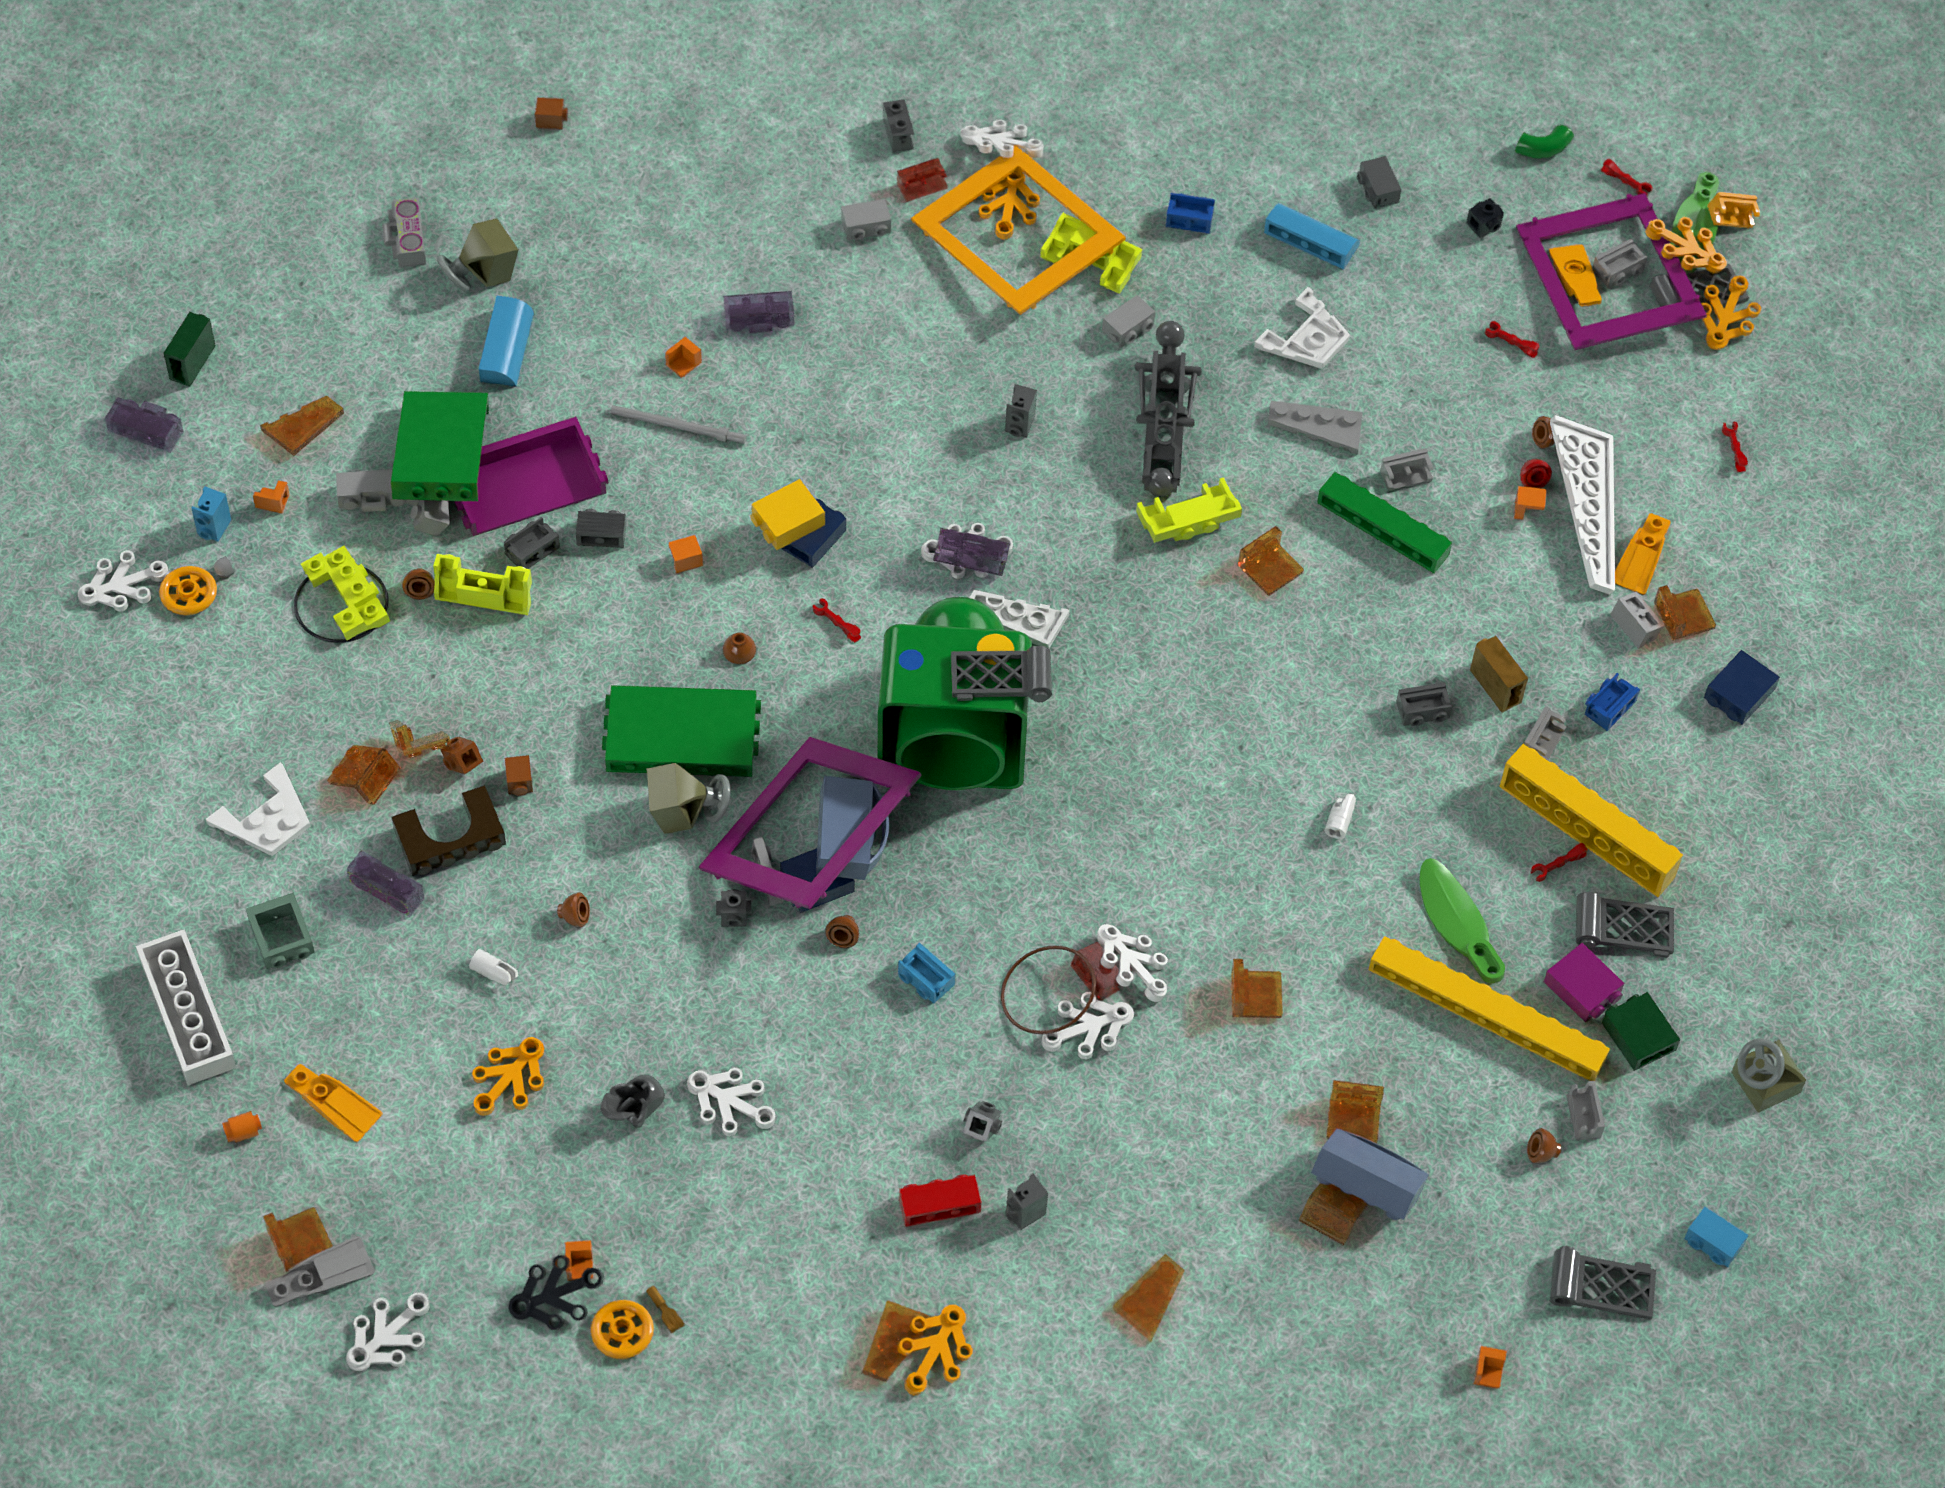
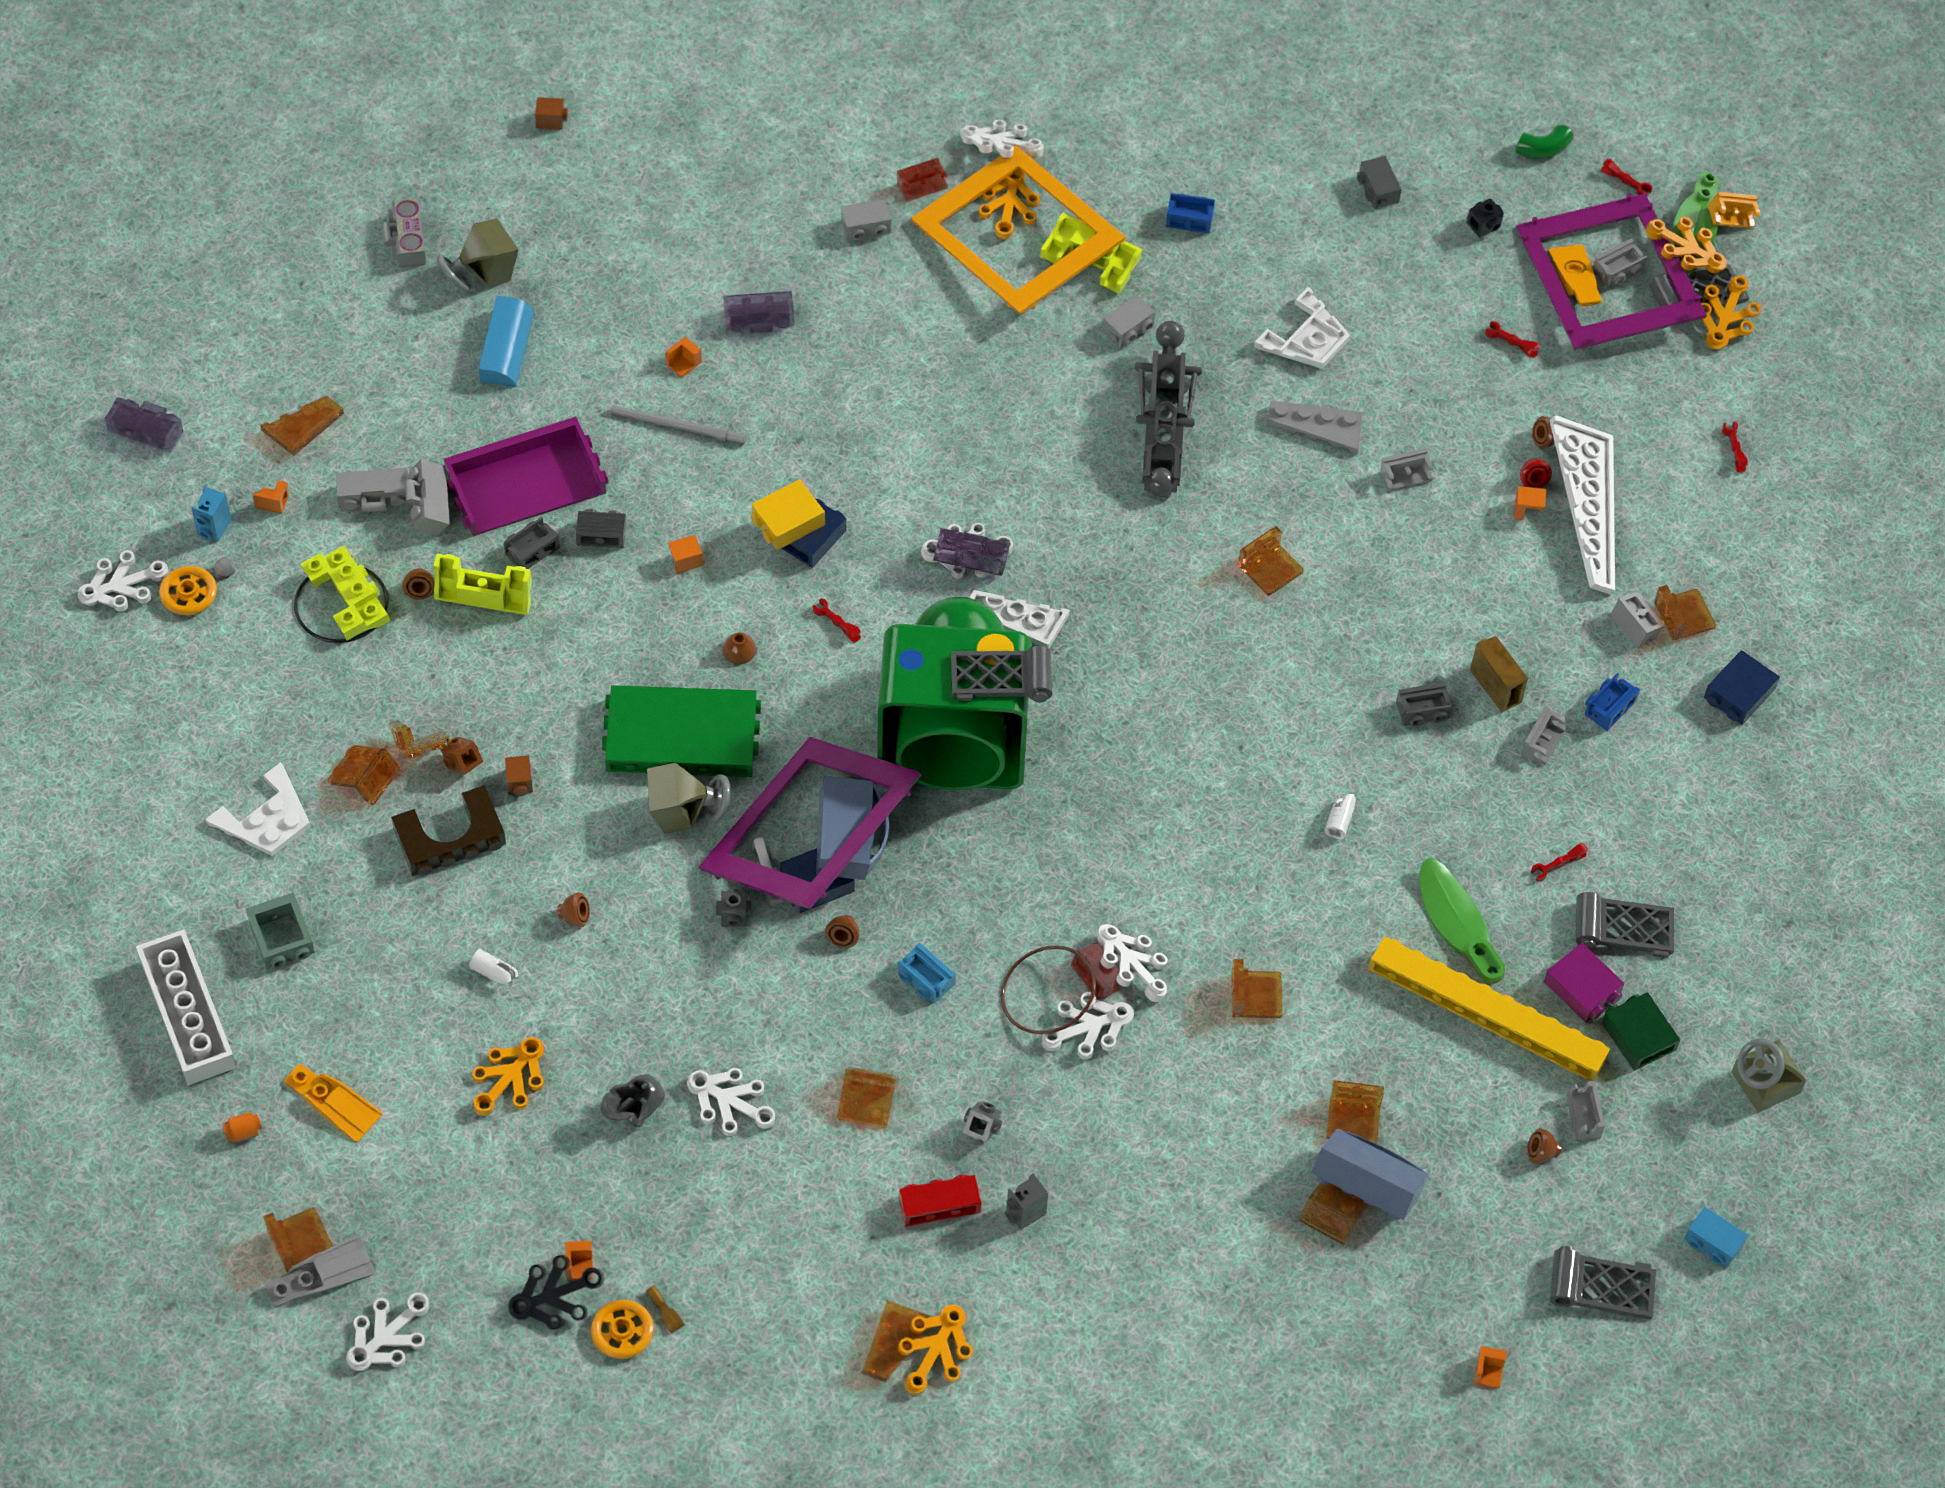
dark green brick [163,311,216,387] -> none
clear purple piece [347,850,425,917] -> none
green panel [391,391,489,501] -> none
dark grey hinge [883,99,914,153] -> none
dark grey hinge [1005,384,1037,438] -> none
clear orange wing [1113,1254,1185,1343] -> none
neon yellow bracket [1136,477,1242,543] -> none
dark azure brick [1264,203,1360,270] -> none
green brick [1317,472,1452,574] -> none
yellow brick [1499,744,1683,897] -> none
light orange piece [1615,513,1671,595] -> none
none -> clear orange bracket [837,1066,899,1128]

